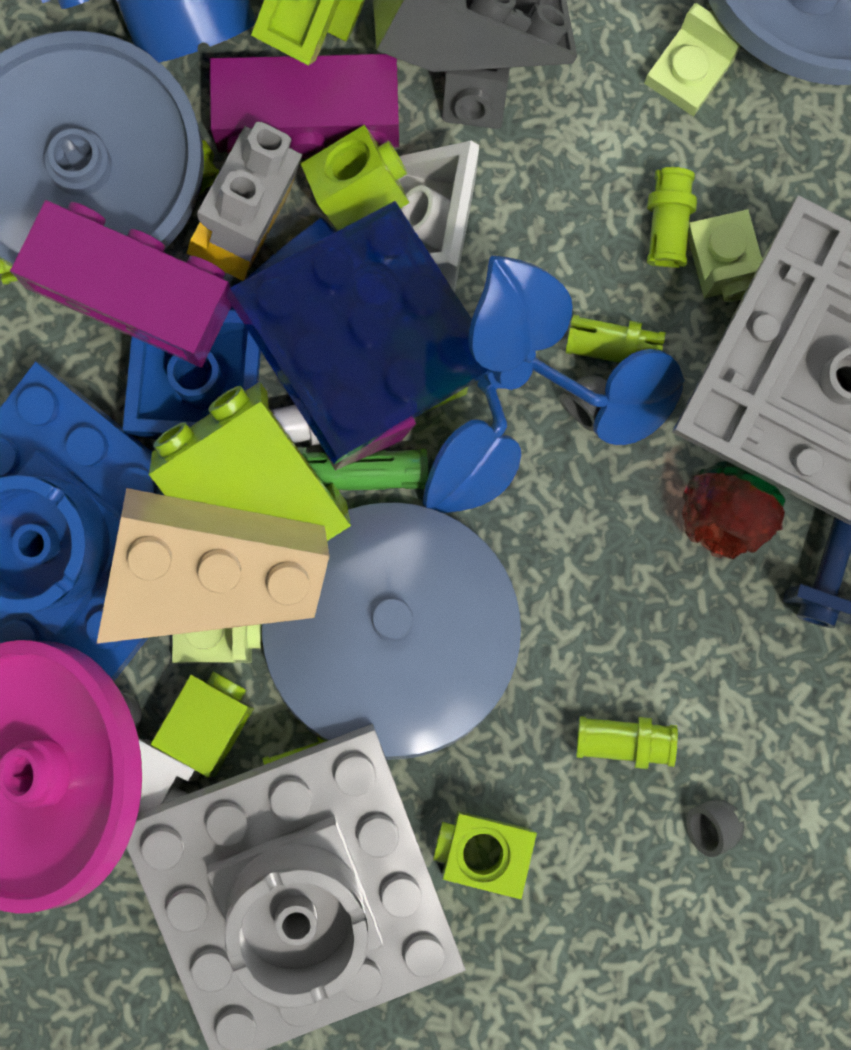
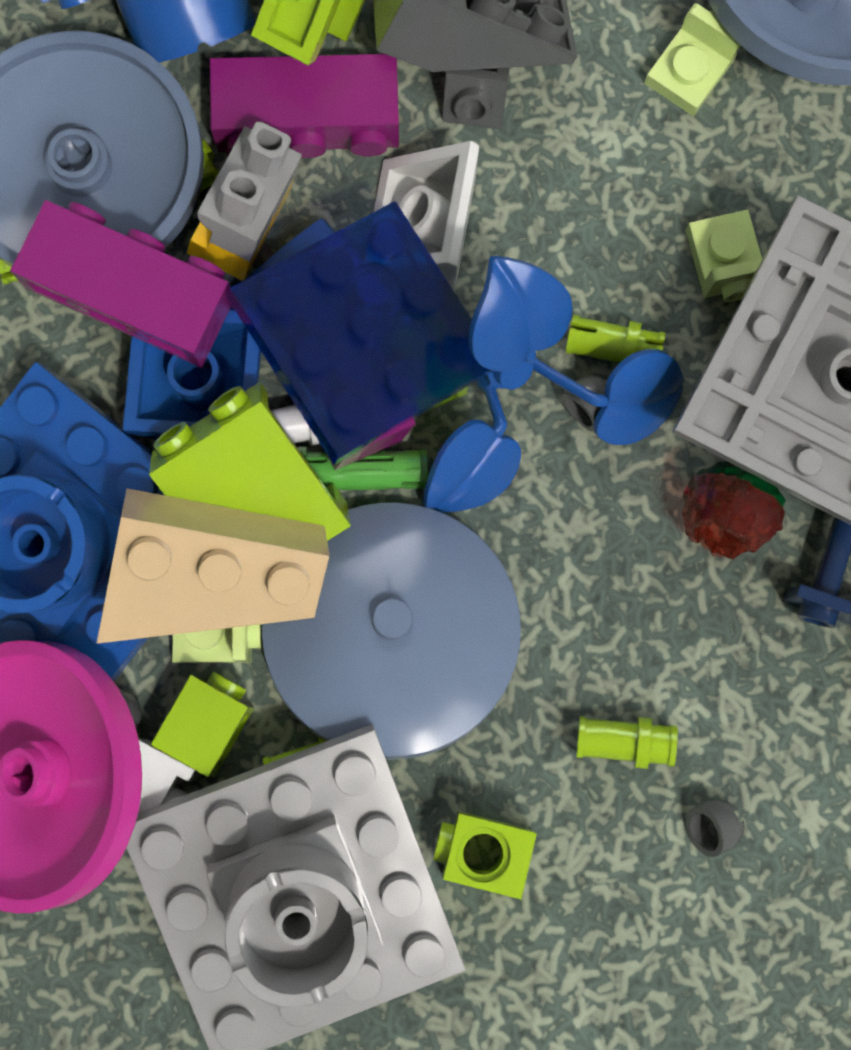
lime brick [301,124,410,241] -> none
lime pin [647,167,697,268] -> none

